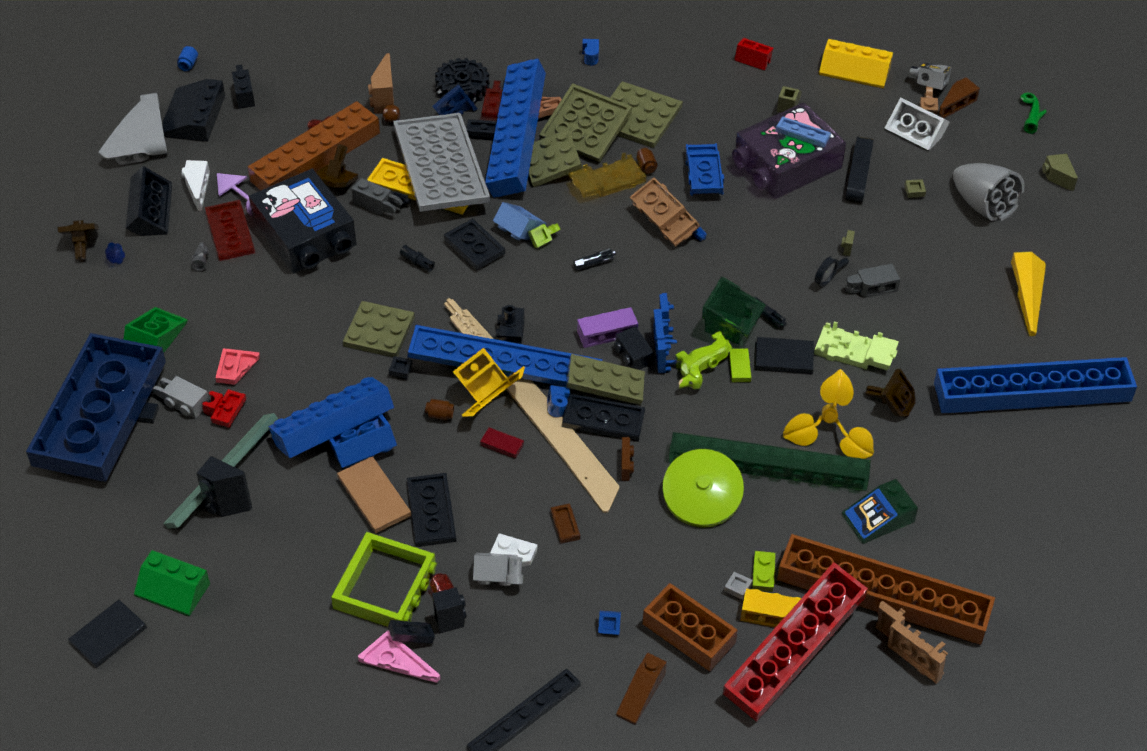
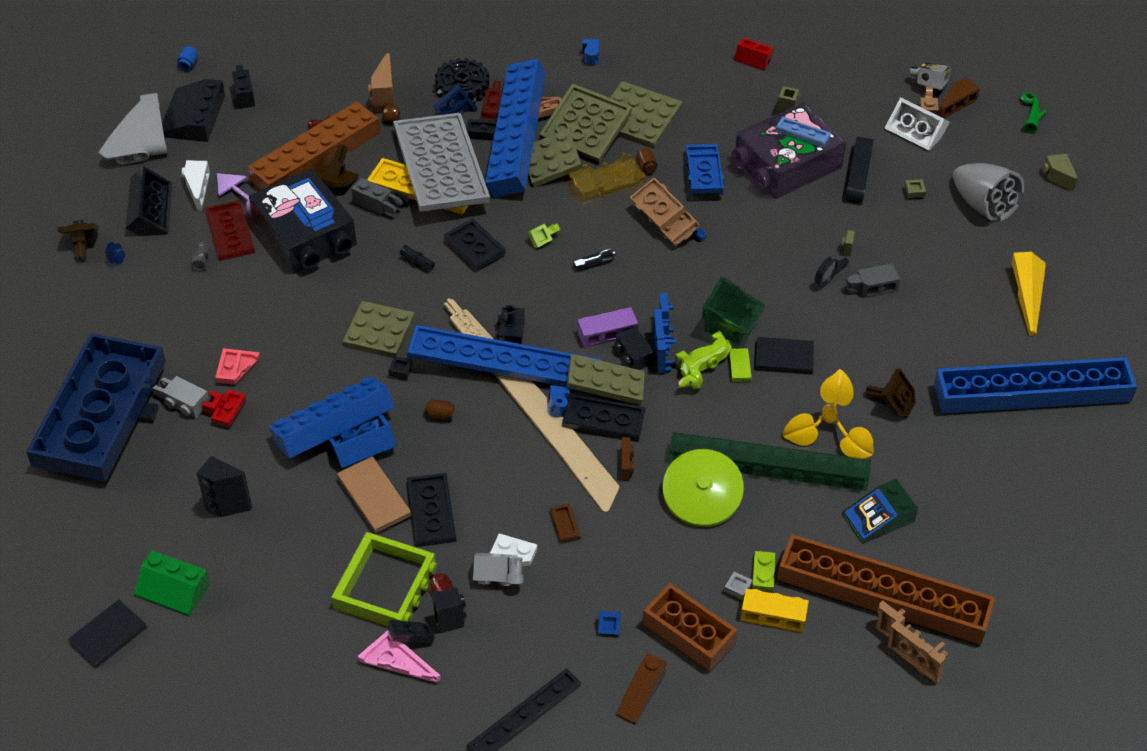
green slope [123,307,188,352] -> none
sand green tile [163,413,278,529] -> none
yellow piece [453,348,525,417] -> none
dark red tile [480,427,524,459] -> none
medium blue slope [493,202,546,240] -> none
red brick [723,562,868,722] -> none
black piece [749,297,787,328] -> none
yellowish green piece [814,321,899,370] -> none
yellow slope [819,39,893,89] -> none

